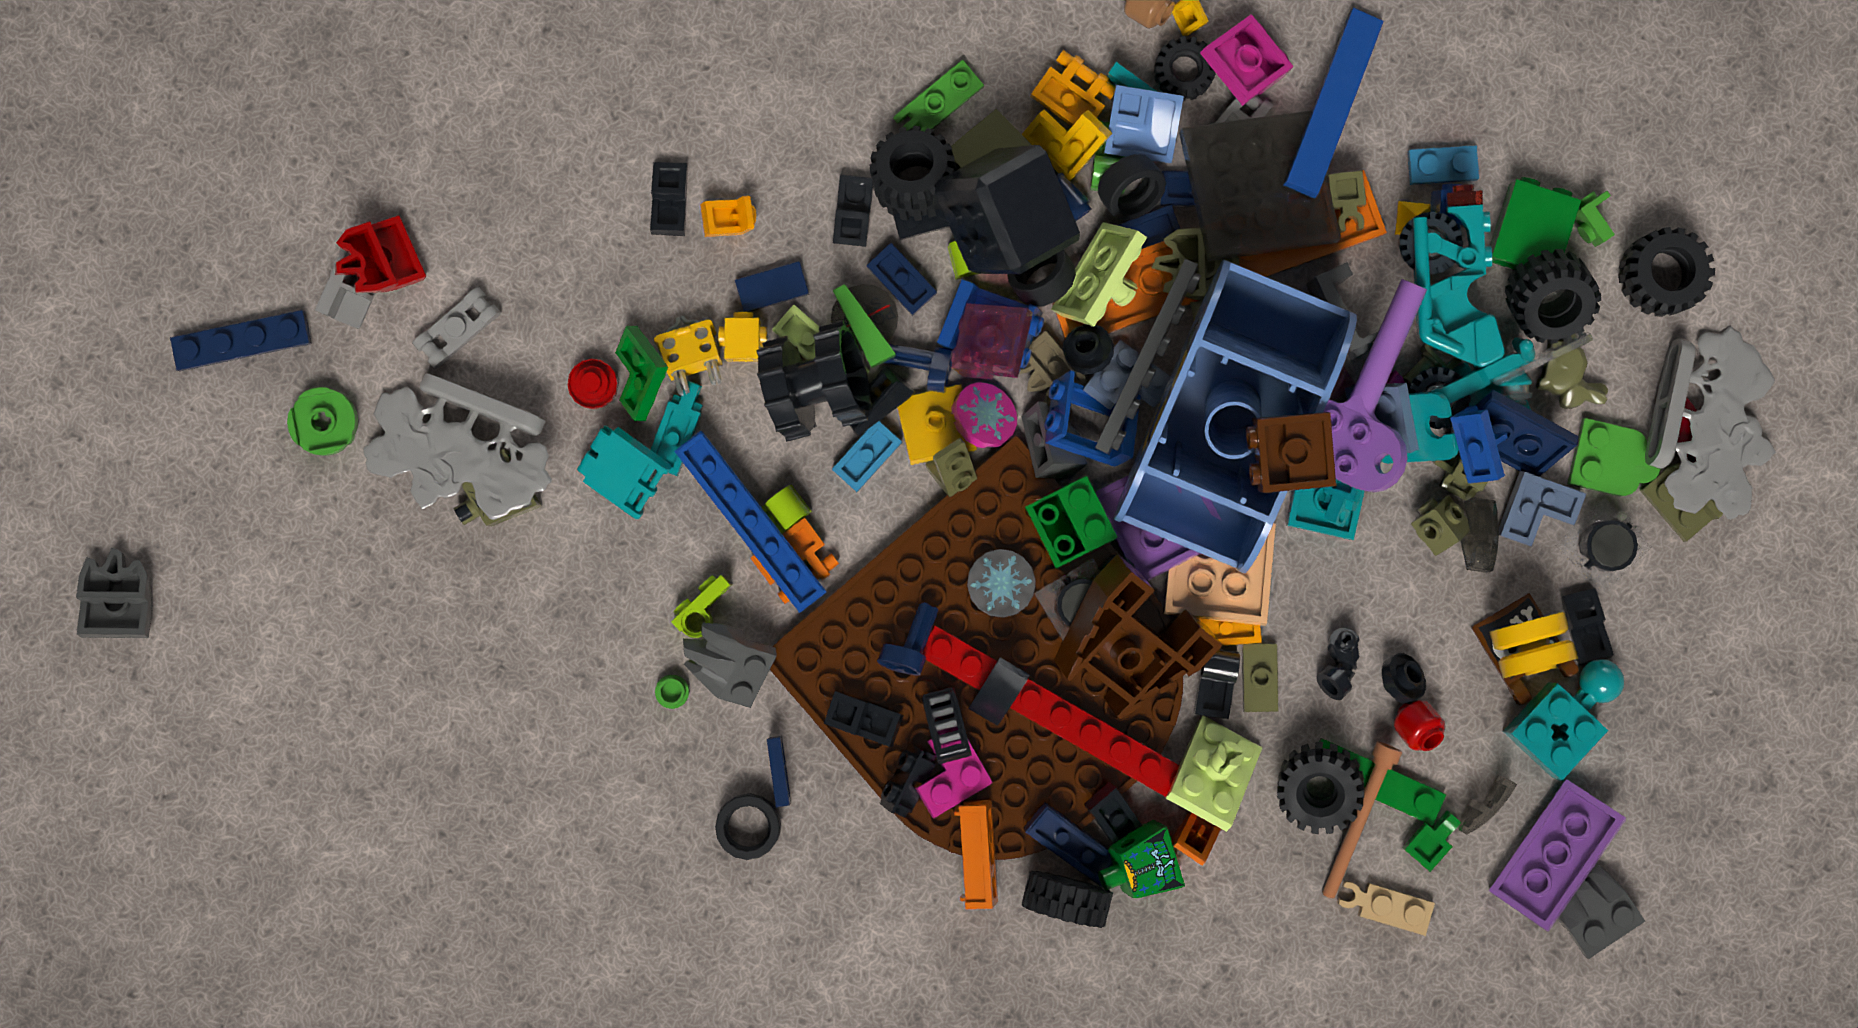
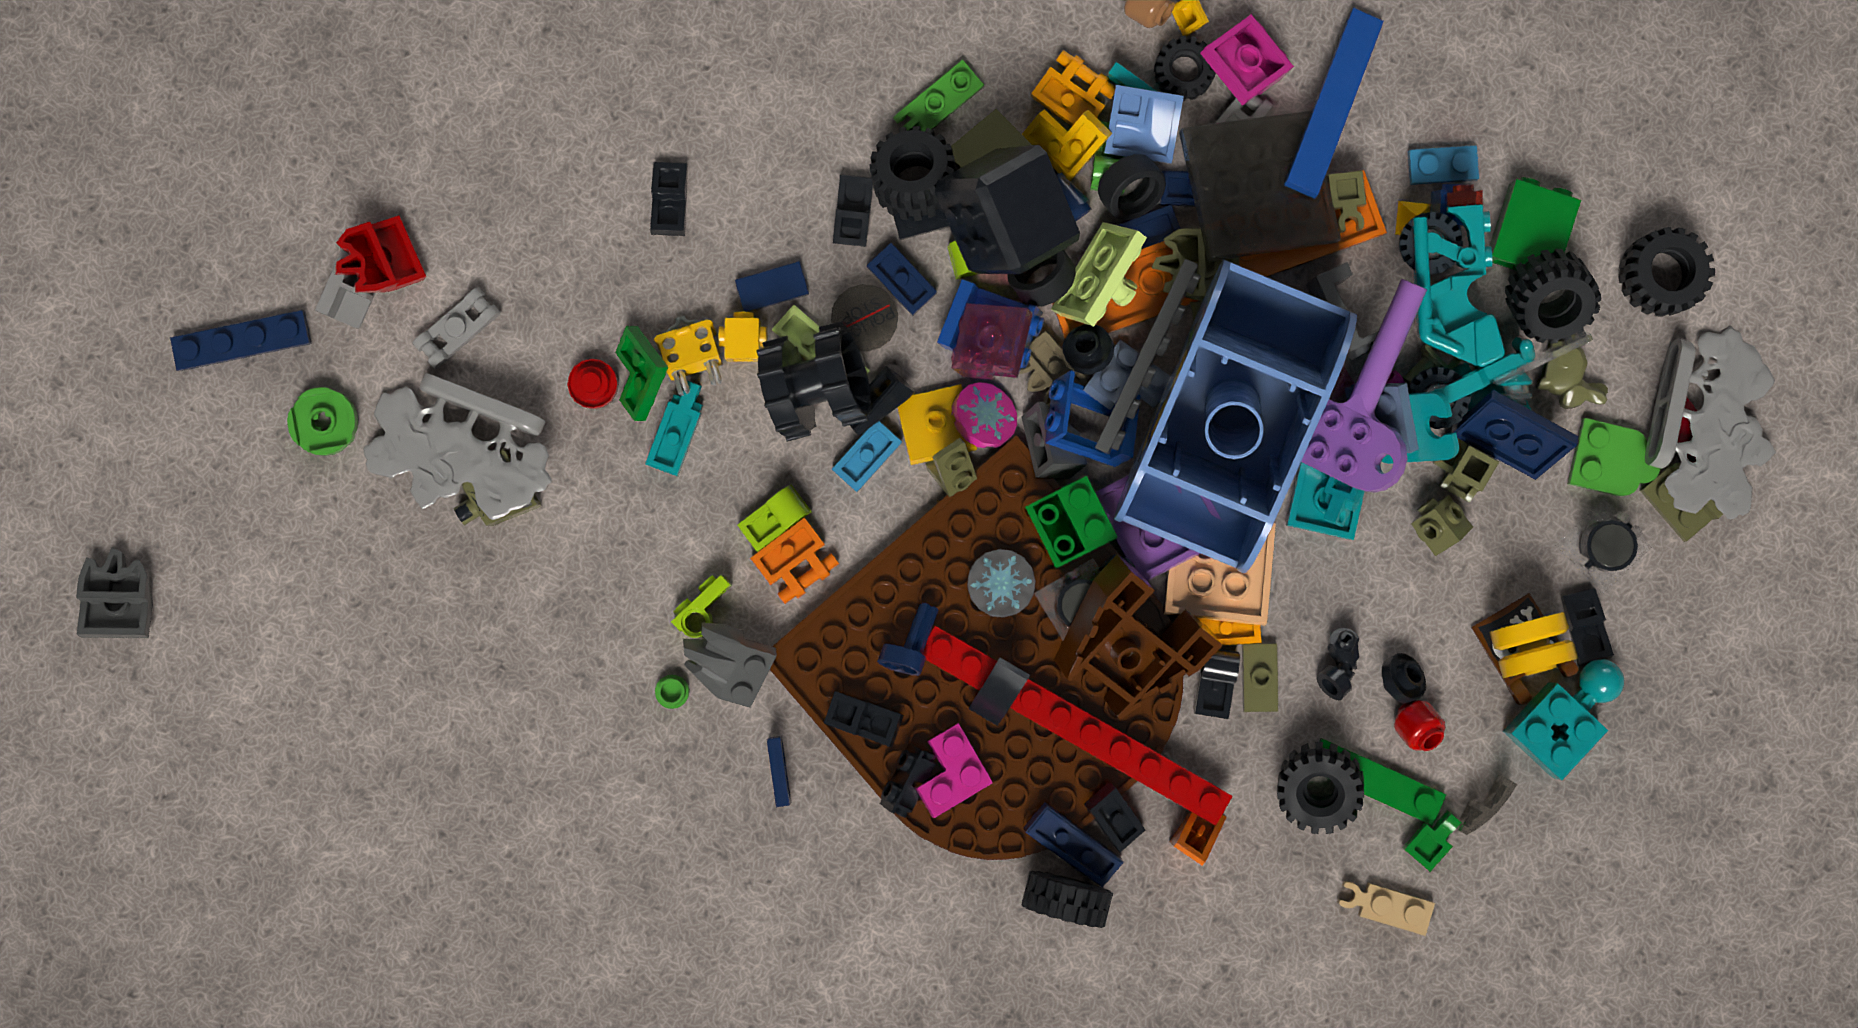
teal plate [577,426,671,519] -> none
blue tile [674,431,827,613] -> none
light orange bracket [700,195,756,237] -> none
black tyre [715,793,781,860] -> none
bright green piece [833,284,896,368] -> none
dark blue piece [883,344,954,393] -> none
black slope [922,687,972,765] -> none
orange container [954,800,998,909] -> none
green torso [1098,820,1185,898] -> none
yellowish green plate [1166,715,1262,832] -> none
reddish brown plate [1246,412,1336,493] -> none
nougat piece [1322,741,1402,899] -> none
blue panel [1450,405,1508,484] -> none
clear smoke slope [1461,497,1499,573] -> none
medium lavender plate [1489,779,1626,932] -> none
sand blue plate [1497,470,1586,547] -> none
dark grey plate [1558,863,1645,959] -> none
bright green bracket [1575,191,1615,247] -> none

